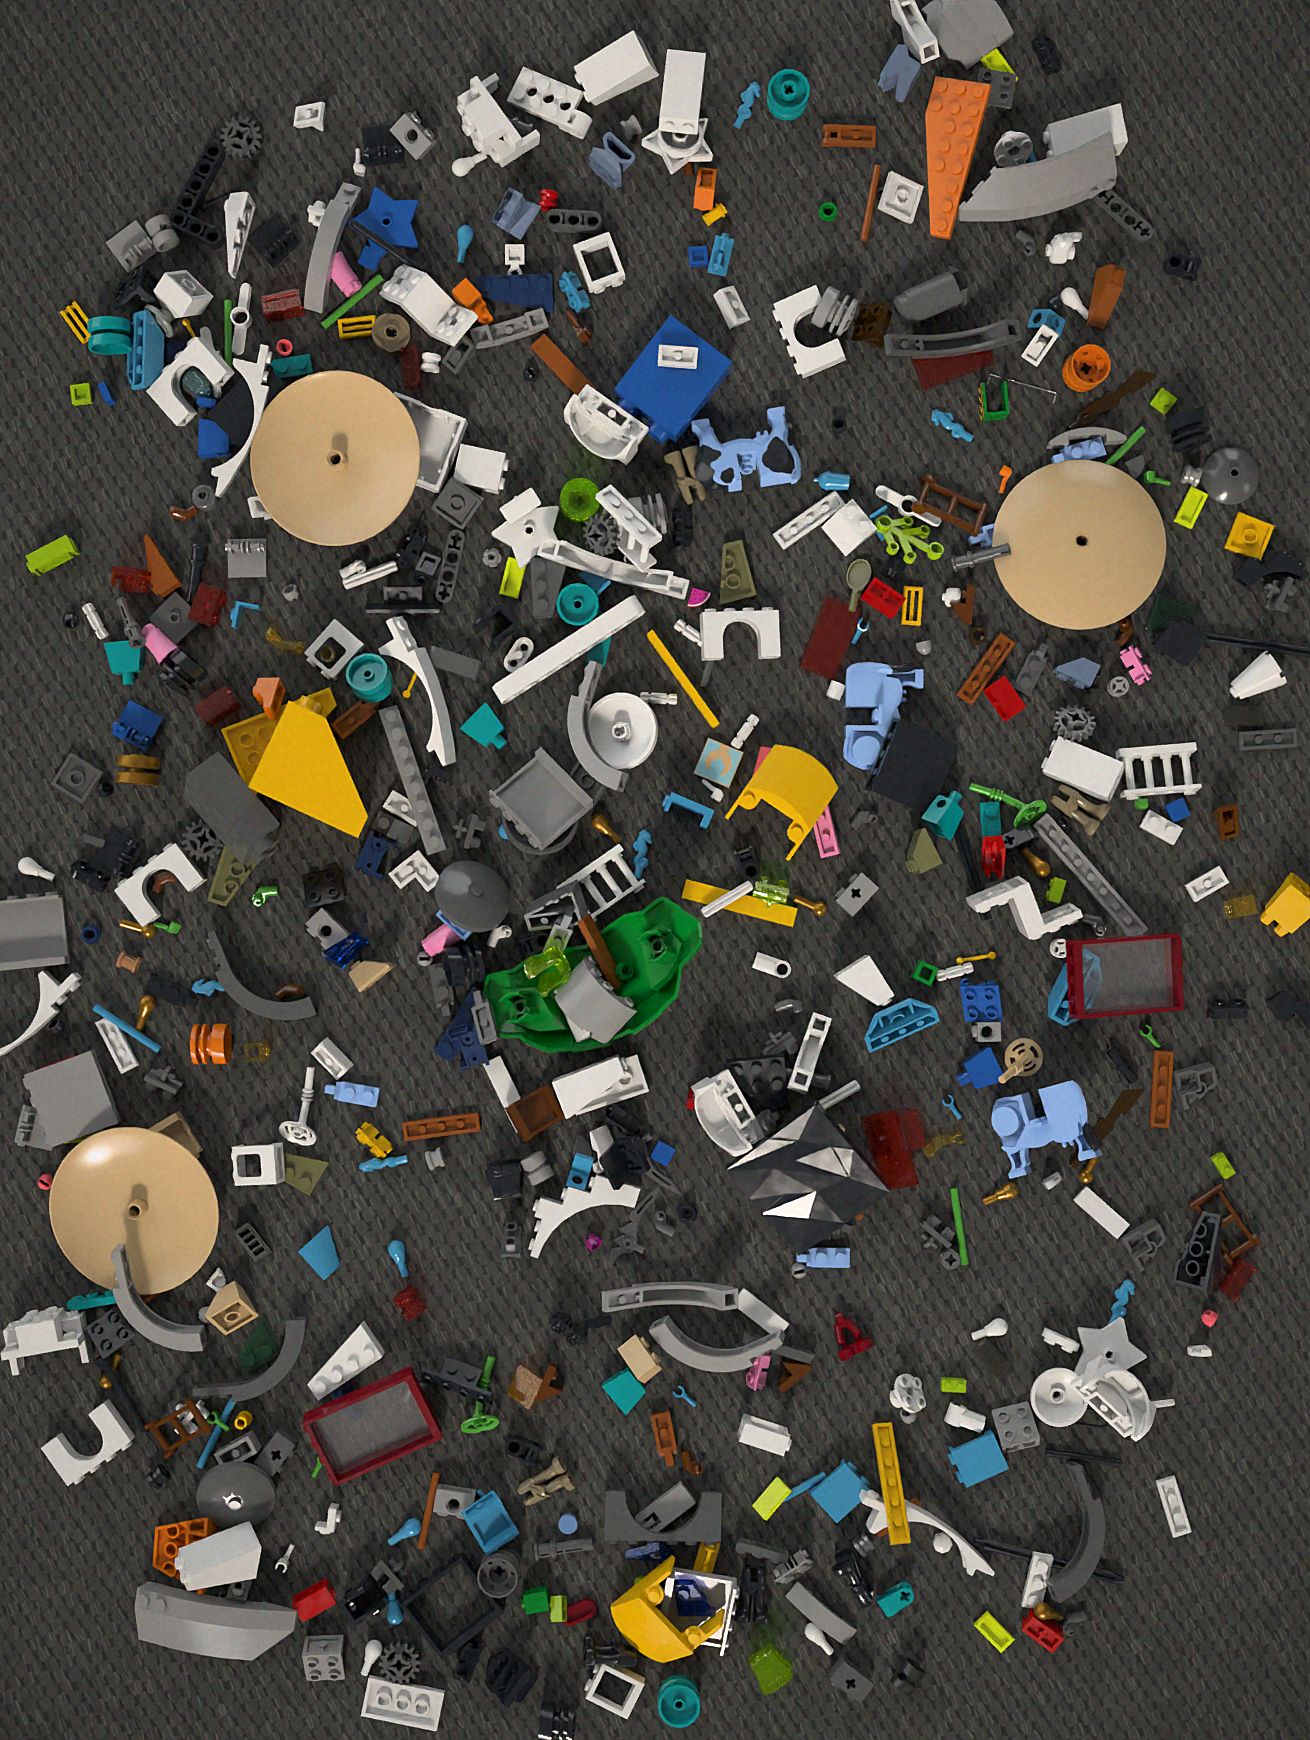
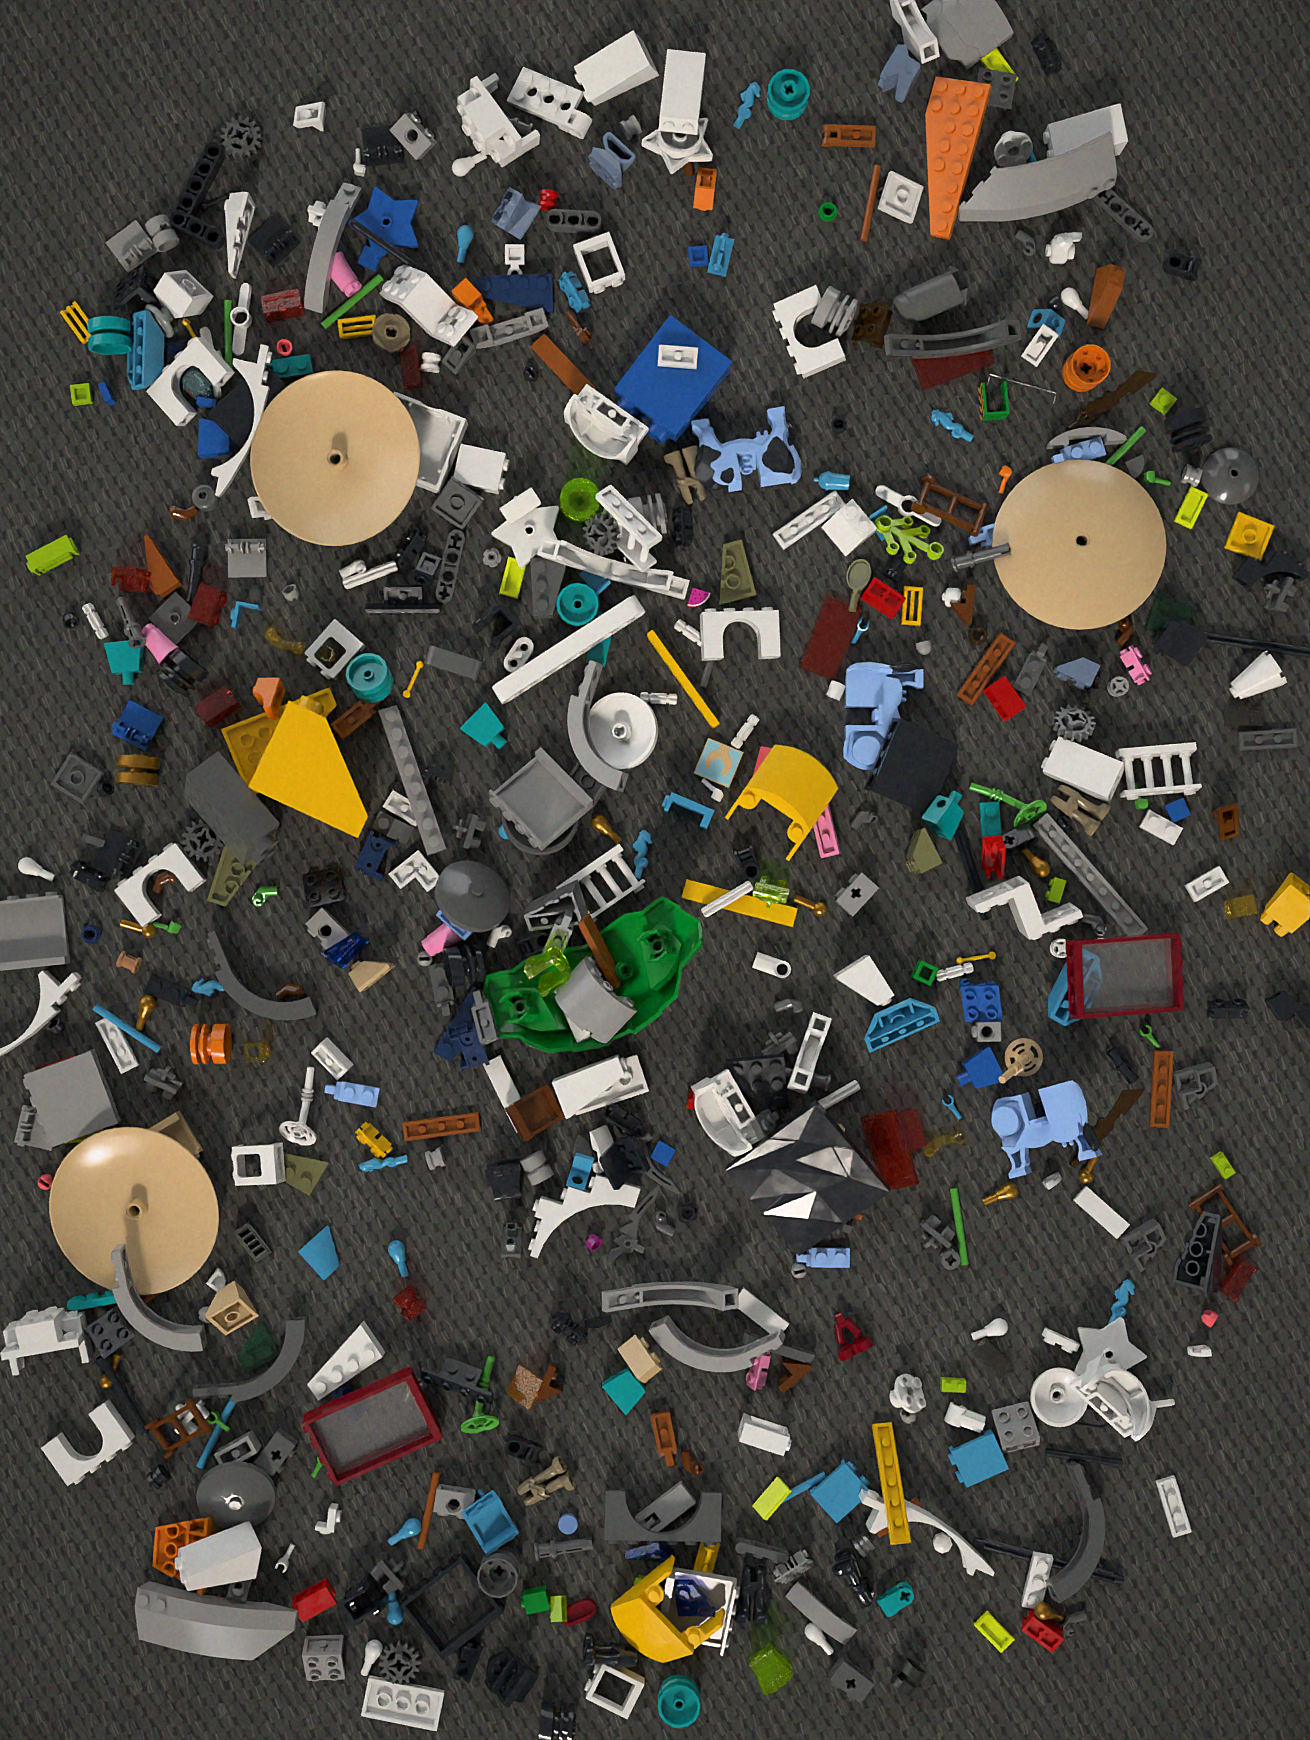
yellow pin [235,1411,252,1430] -> none
white slope [378,616,456,766] -> none
dark azure hand [673,1385,697,1407] -> none
yellow pin [702,203,727,226] -> none
white slope [713,285,750,329] -> none

